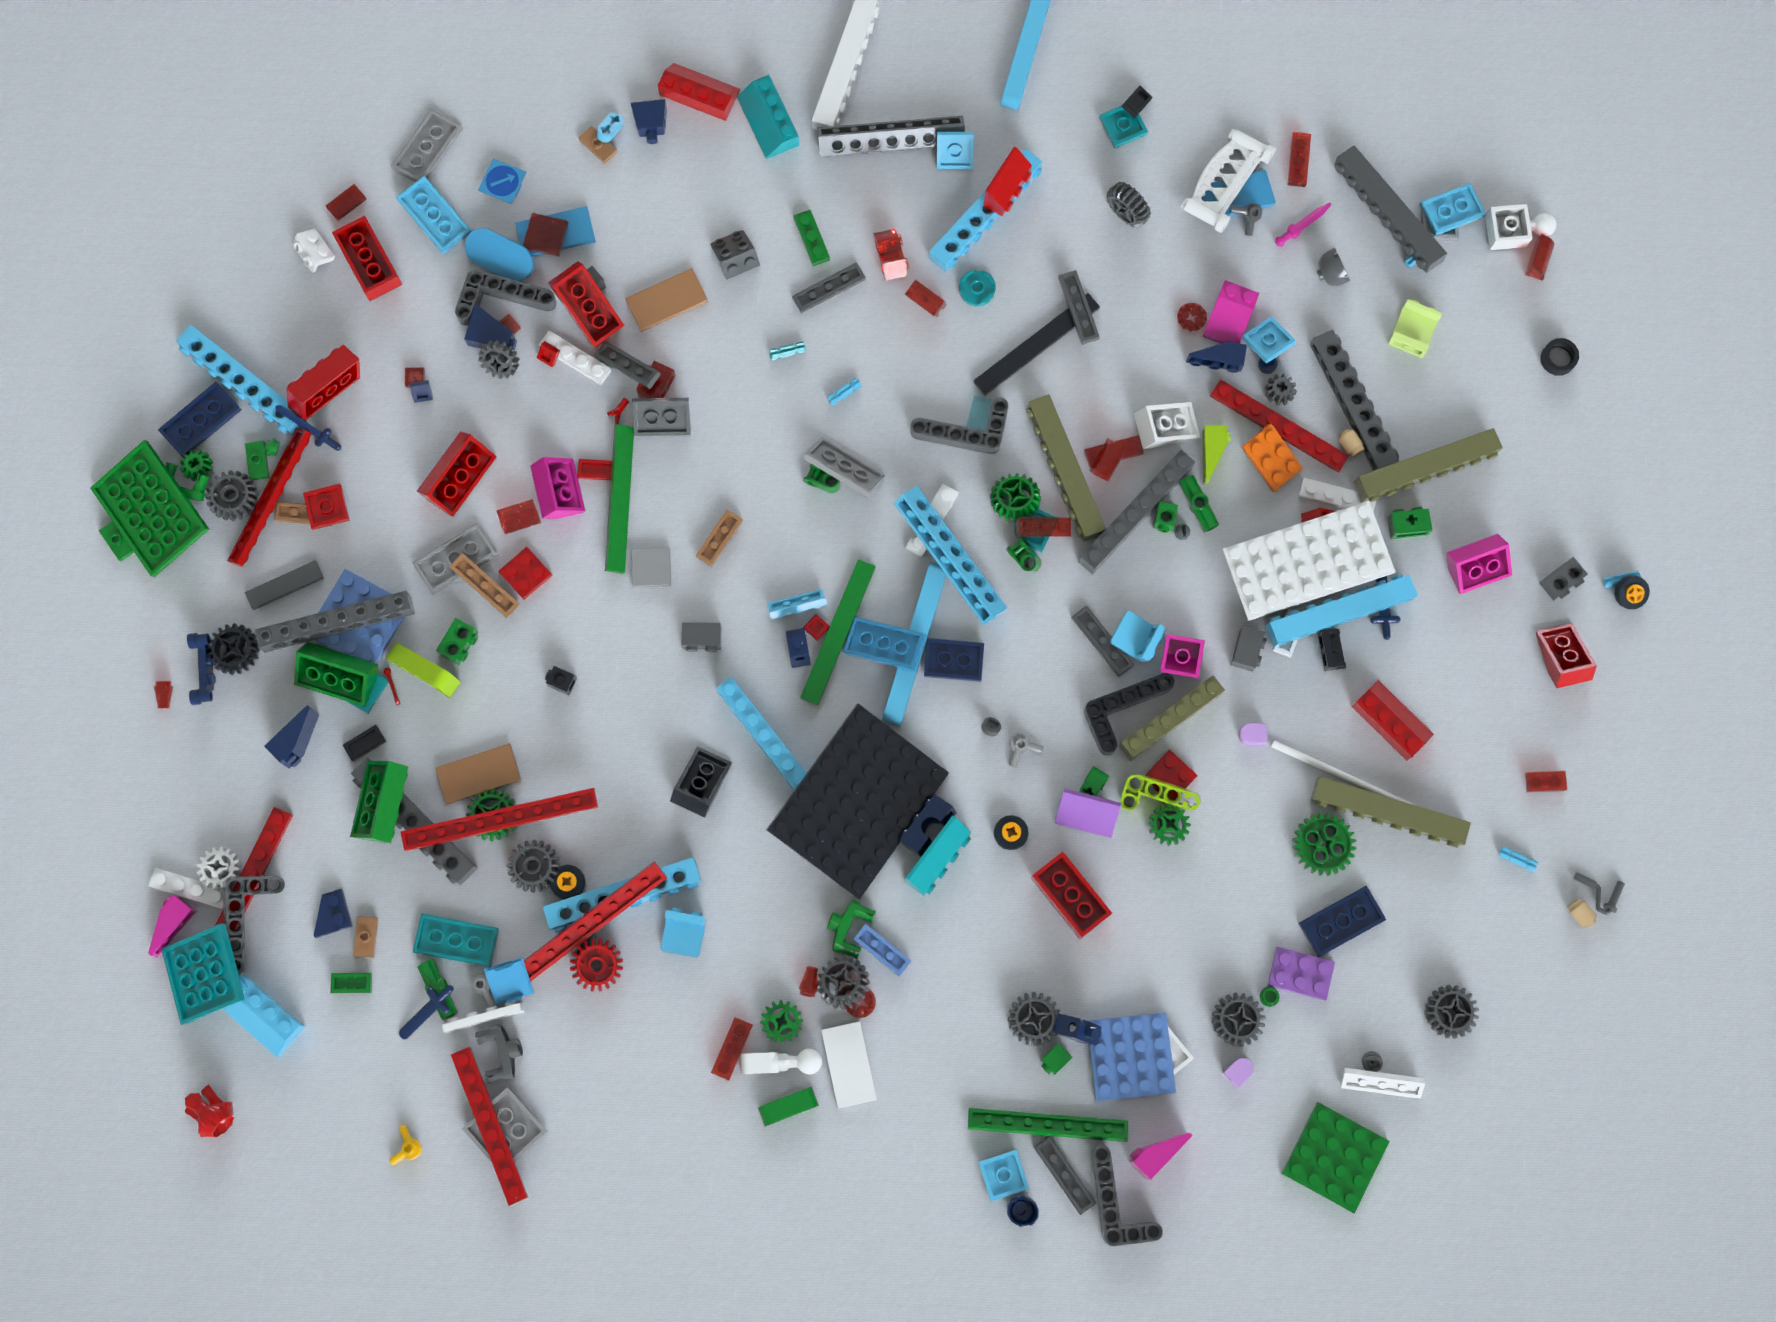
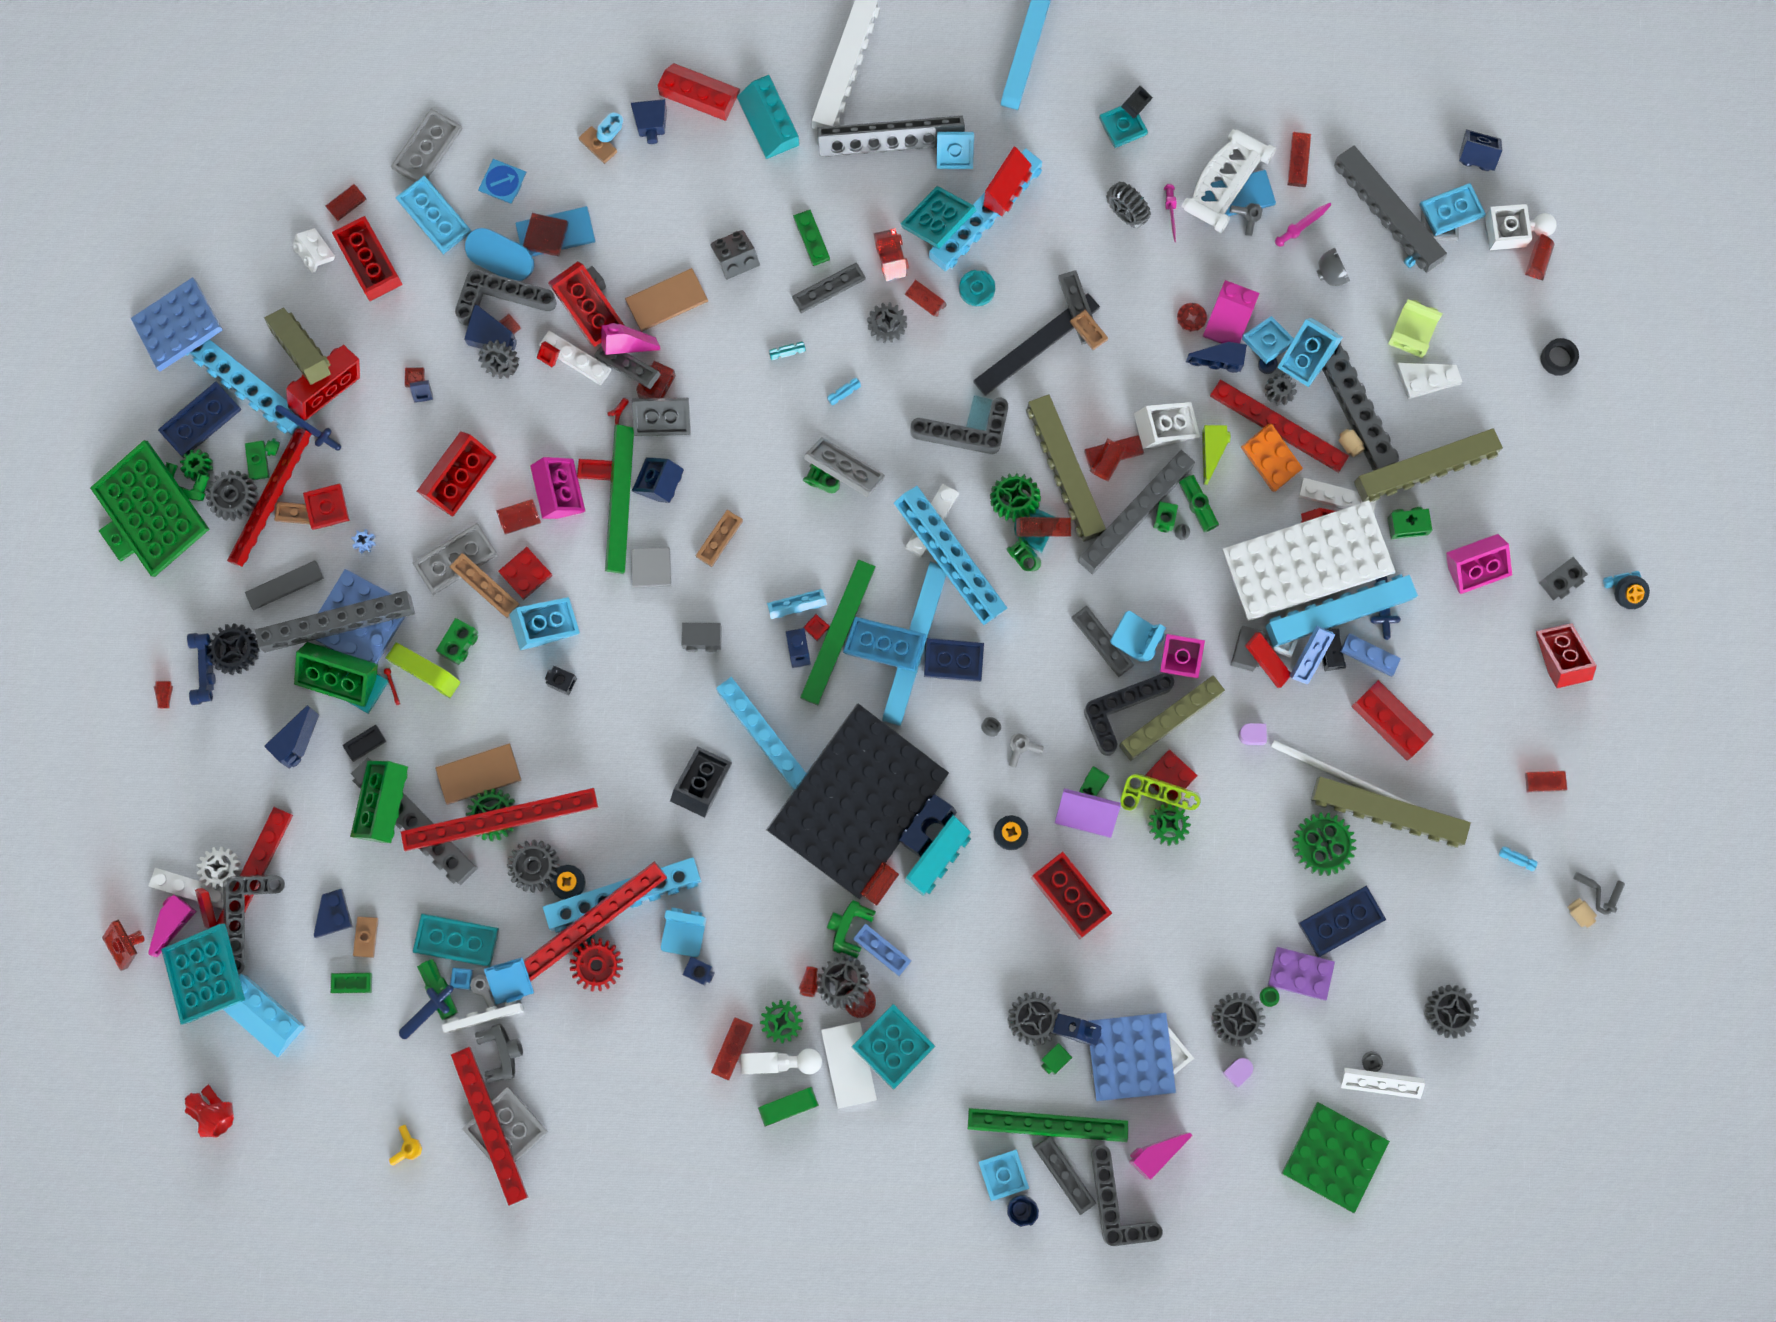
none -> clear red tile [102,919,145,971]
none -> medium blue plate [131,277,223,372]
none -> red tile [195,888,217,929]
none -> olive brick [264,307,331,385]
none -> light blue gear [351,529,376,554]
none -> dark azure tile [450,968,473,990]
none -> medium azure slope [509,597,580,650]
none -> dark pink slope [601,323,660,355]
none -> dark blue slope [632,457,684,503]
none -> dark blue brick [682,957,715,986]
none -> teal plate [851,1004,936,1090]
none -> clear red tile [861,862,899,906]
none -> dark grey gear [867,302,907,343]
none -> teal plate [900,186,977,249]
none -> medium nougat plate [1070,310,1108,350]
none -> dark pink sword [1164,184,1177,243]
none -> red tile [1245,632,1291,688]
none -> medium azure slope [1277,318,1343,387]
none -> plate [1290,626,1335,684]
none -> medium blue plate [1340,633,1401,677]
none -> white wing [1396,363,1463,399]
none -> dark blue slope [1459,129,1502,171]

